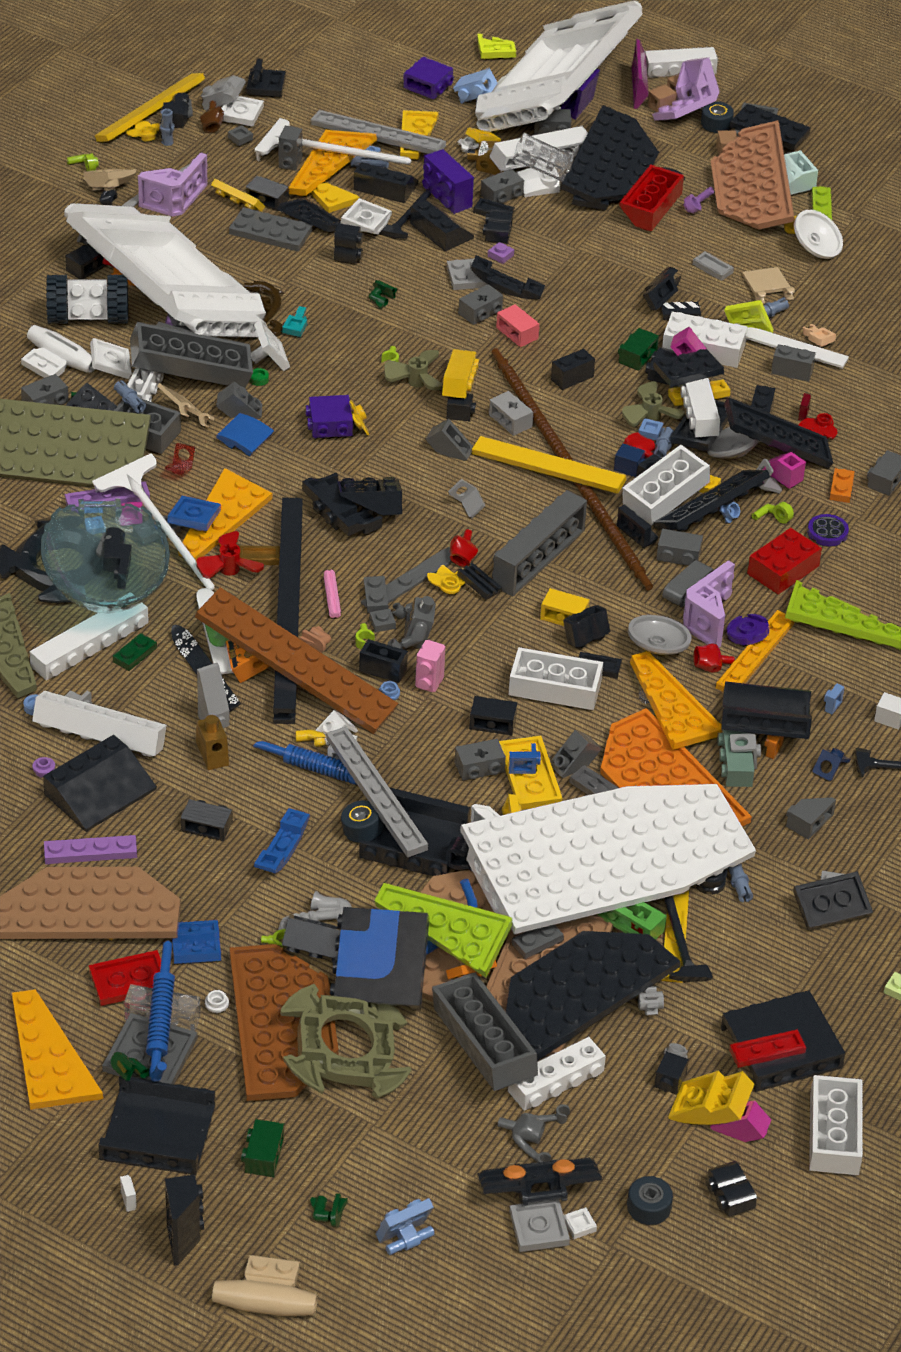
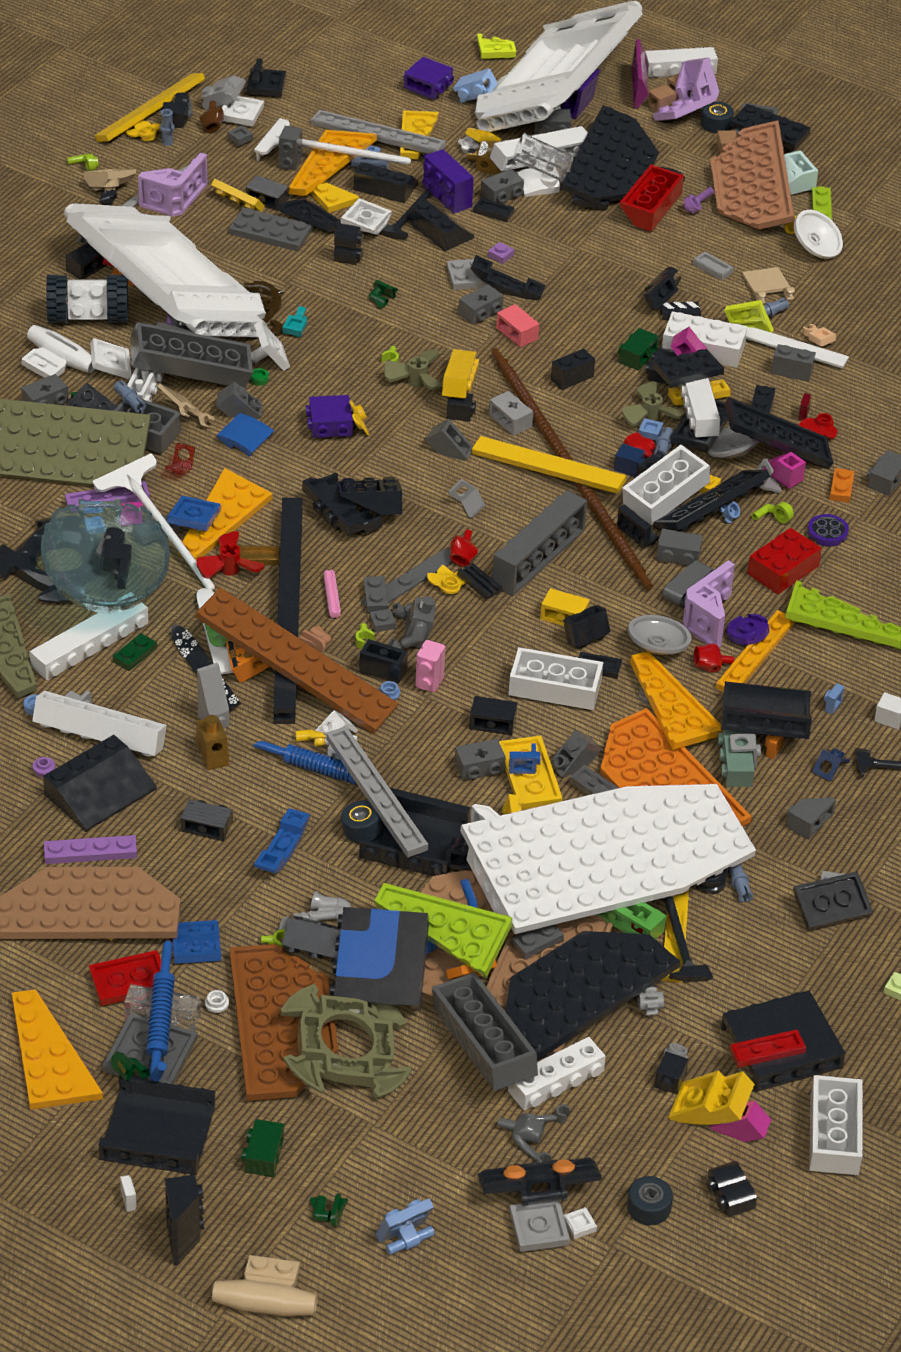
black brick [483,209,513,243] -> none

